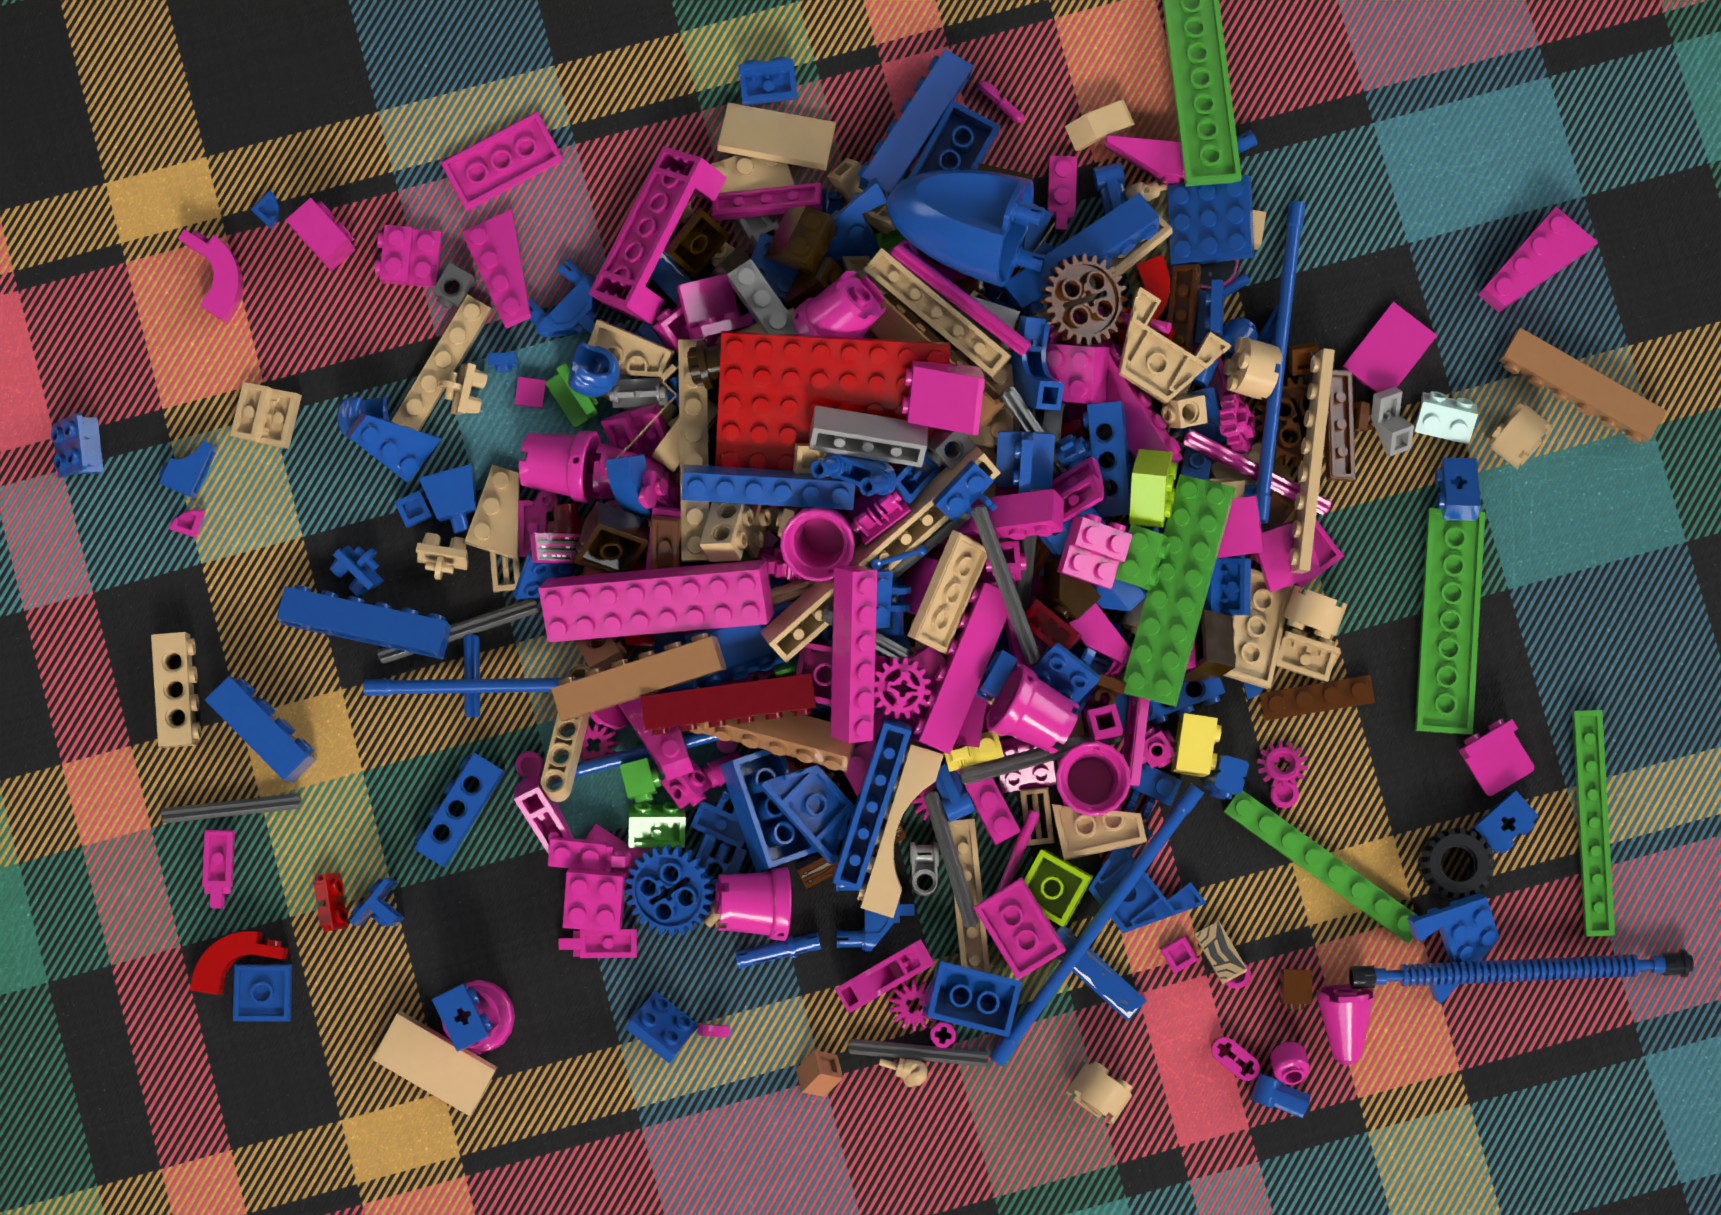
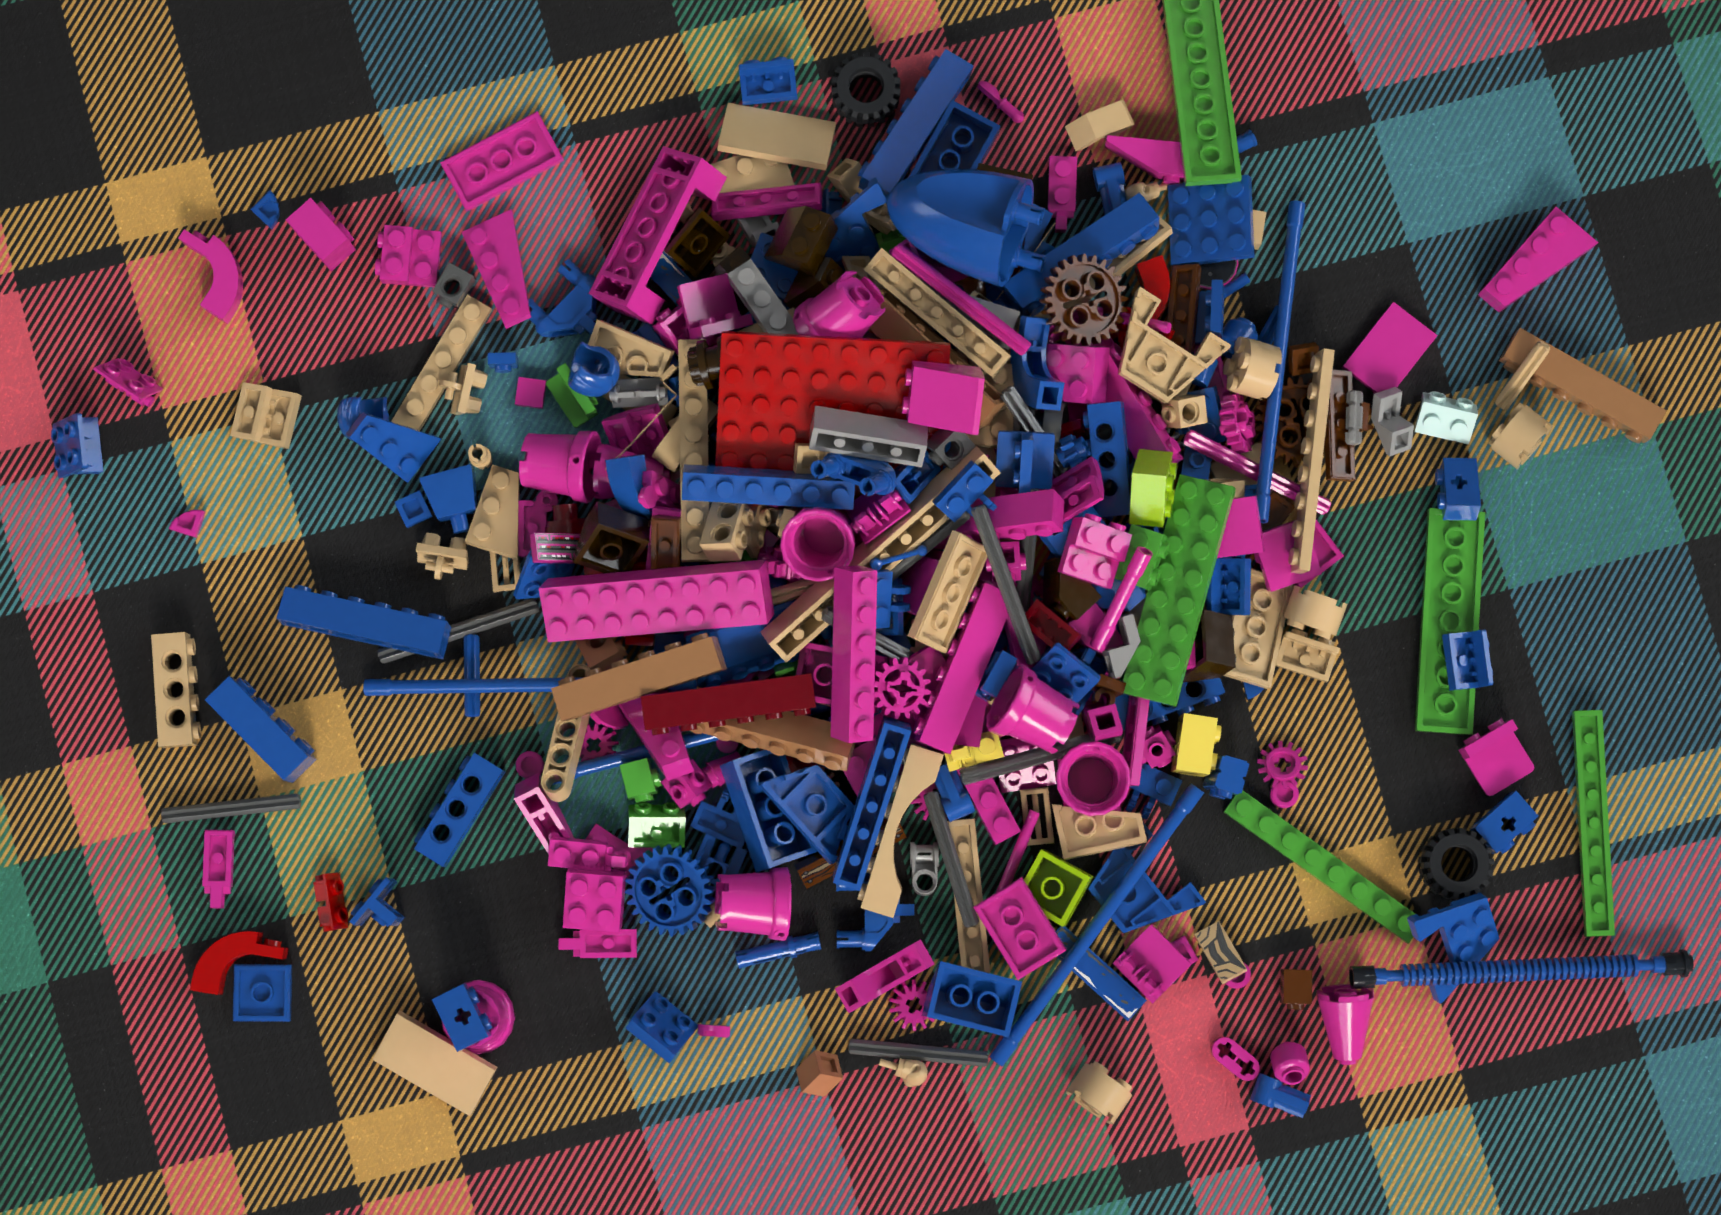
blue arch [159,441,218,499] -> none
blue hips [330,545,384,596] -> none
dark pink bush [930,1021,956,1048] -> none
reddish brown plate [1259,675,1375,721] -> none
none -> dark pink hinge [93,358,163,407]
none -> tan pin [468,444,492,470]
none -> black tyre [831,52,901,128]
none -> dark pink piece [1090,546,1153,651]
none -> light grey slope [1102,614,1141,678]
none -> dark pink hinge [1112,924,1192,1004]
none -> light grey axle [1345,390,1363,445]
none -> blue bracket [1442,629,1493,691]
none -> tan axle [1495,341,1550,410]

